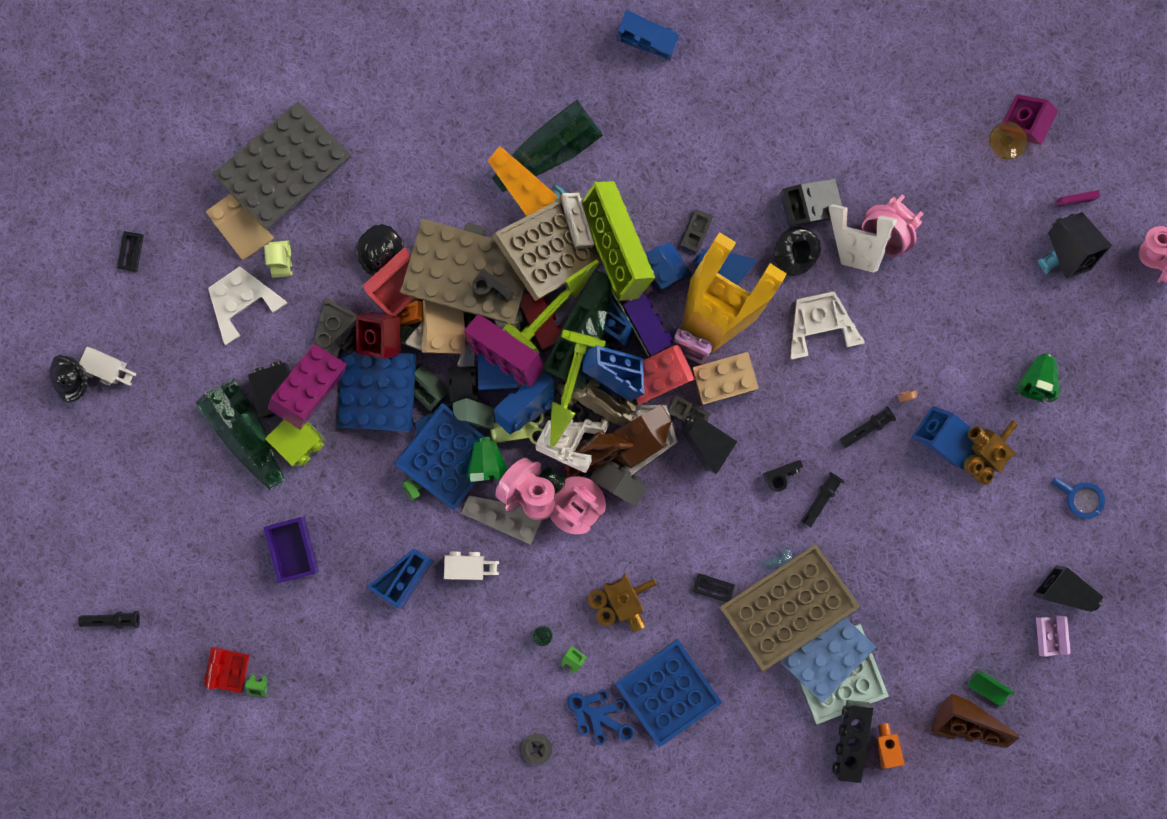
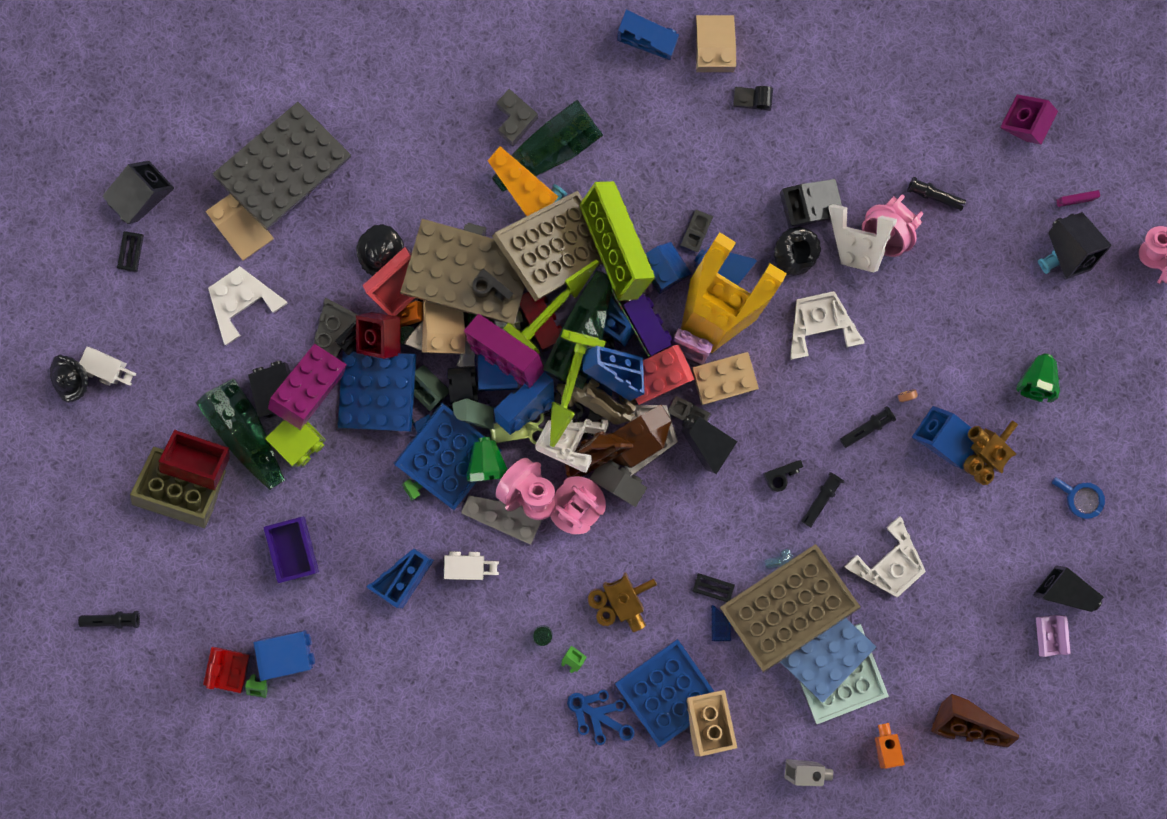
yellowish green piece [264,240,293,278] -> none
dark grey gear [521,733,552,765] -> none
clear green wheel [539,467,565,494] -> none
white tile [560,193,594,249] -> none
black brick [832,700,874,783] -> none
green panel [967,670,1015,707] -> none
clear yellow dish [989,122,1027,160] -> none
none -> black slope [102,161,174,224]
none -> olive slope [130,446,226,529]
none -> dark red piece [158,430,230,491]
none -> blue slope [253,630,315,681]
none -> dark grey brick [497,89,538,146]
none -> tan slope [687,690,737,756]
none -> tan slope [696,15,736,72]
none -> clear blue tile [711,605,731,641]
none -> black plate [733,86,773,111]
none -> light grey torso [784,759,833,786]
none -> white wing [844,516,926,597]
none -> black pin [907,177,966,211]

